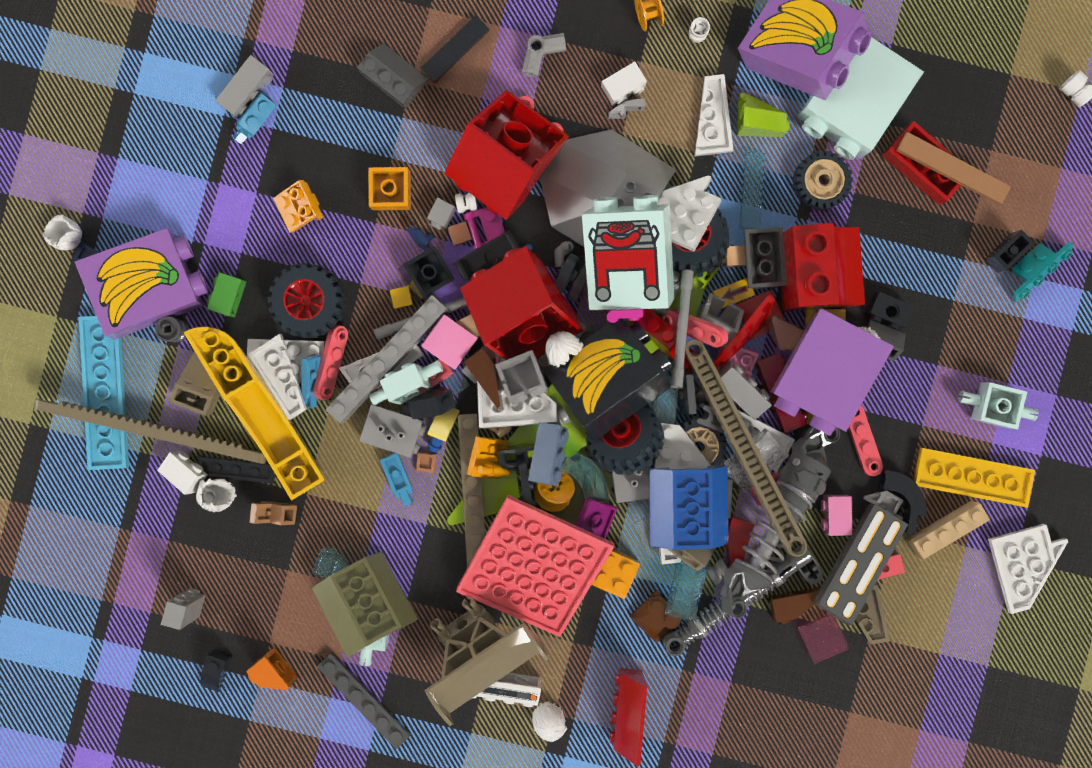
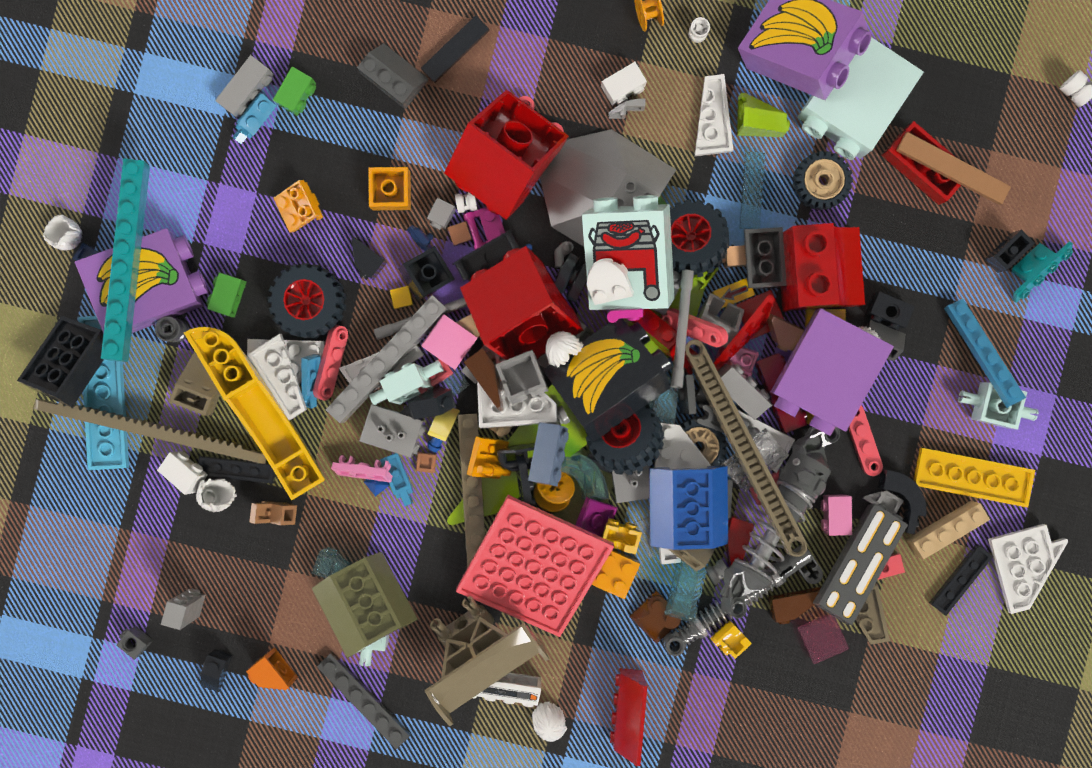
light grey piece [522,33,566,78] -> none
white wing [658,176,721,252] -> none
none -> black slope [17,316,104,408]
none -> teal brick [101,158,150,362]
none -> dark grey brick [116,626,153,660]
none -> bright green brick [273,67,316,116]
none -> bright pink plate [331,455,393,482]
none -> black slope [352,237,387,280]
none -> blue slope [364,479,390,497]
none -> white slope [587,258,634,305]
none -> yellow cylinder [602,518,642,554]
none -> yellow cylinder [710,621,752,659]
none -> black tile [929,544,994,616]
none -> dark azure plate [944,299,1026,408]

